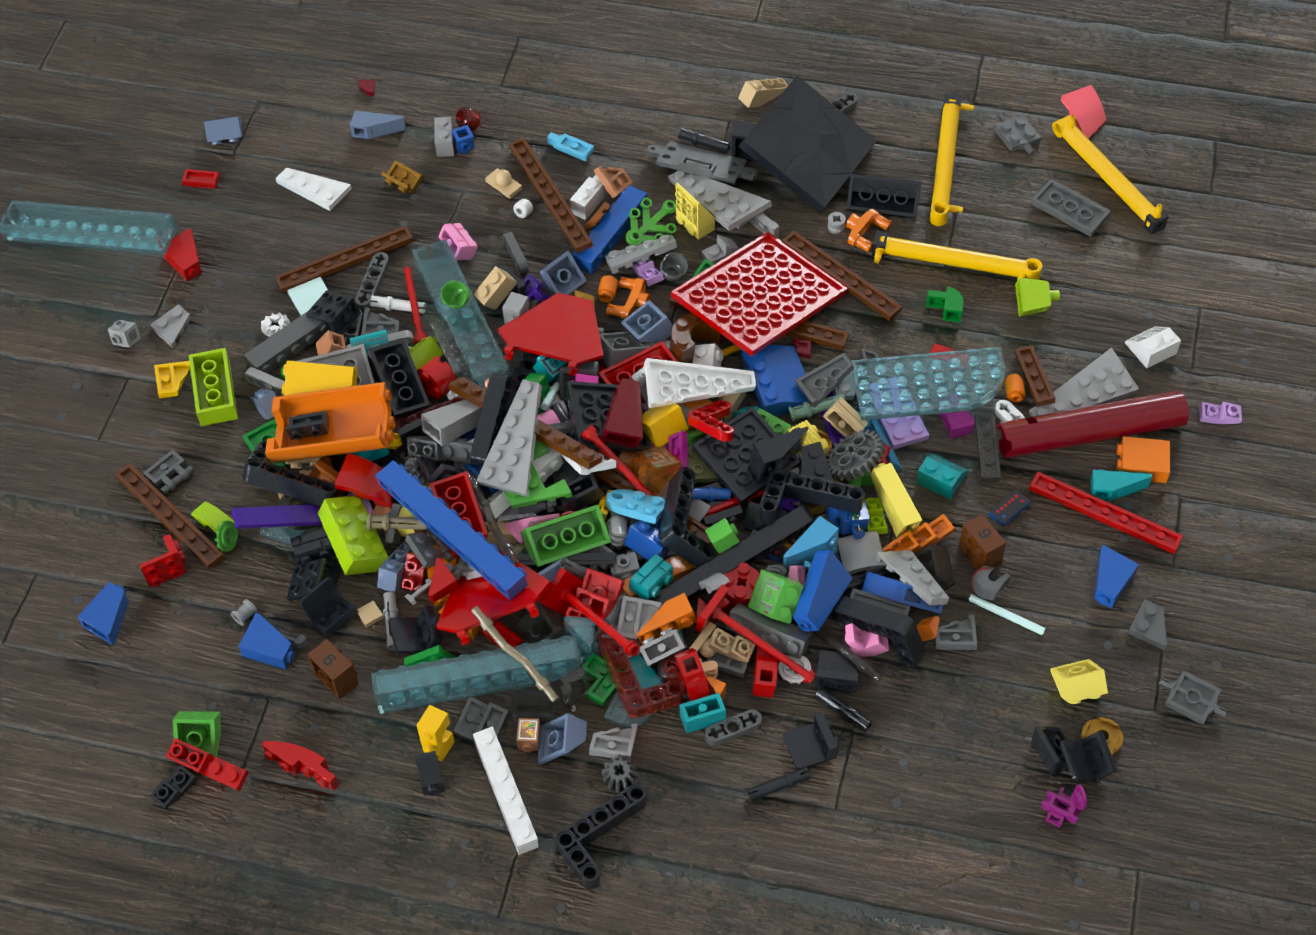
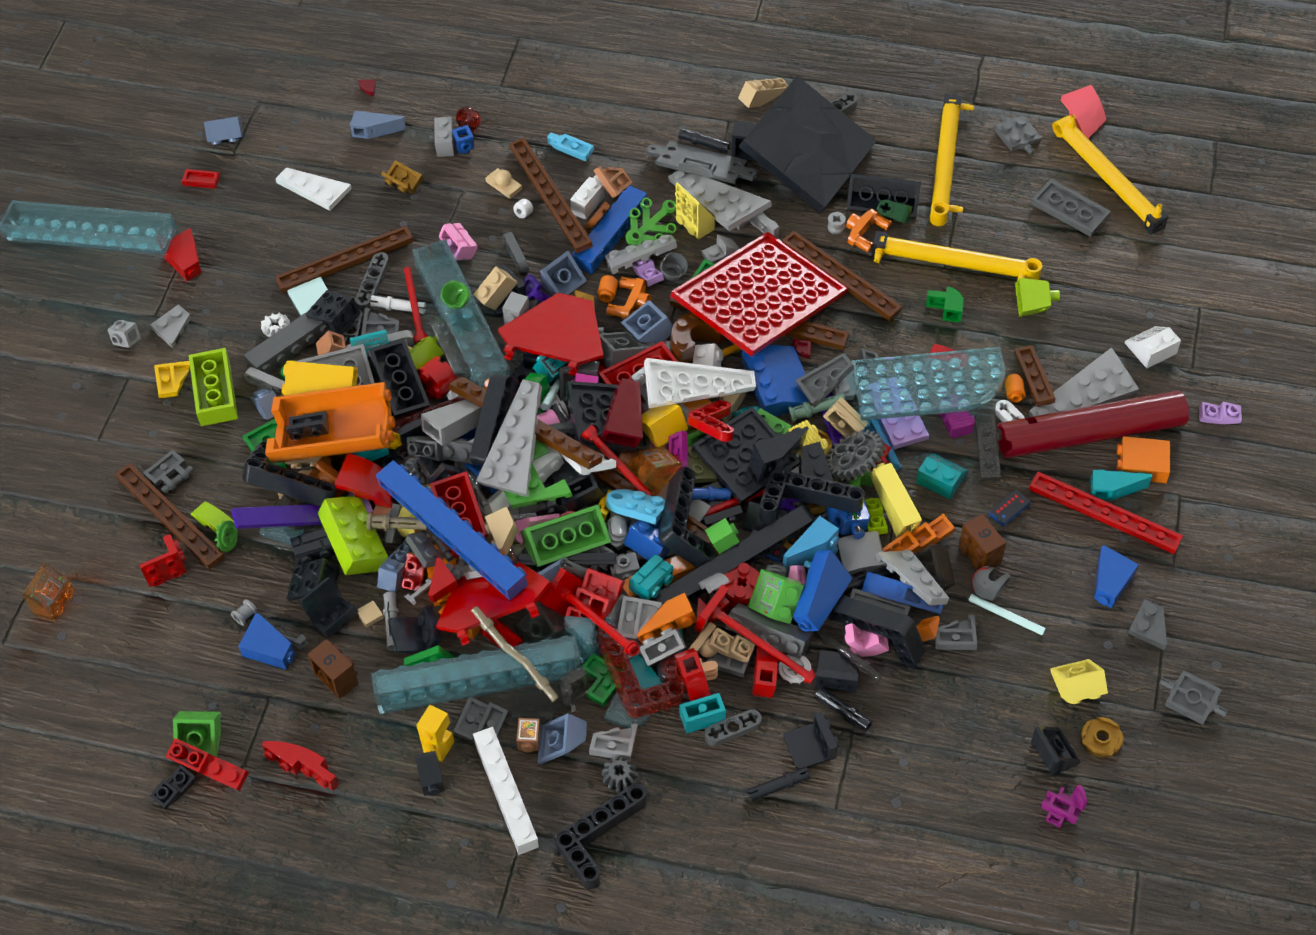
blue slope [78,582,129,645] -> none
orange slope [706,676,726,700] -> none
black bracket [1060,731,1117,781] -> none
none -> clear orange slope [23,563,74,622]
none -> tan slope [485,507,518,556]
none -> dark green piece [877,200,913,224]

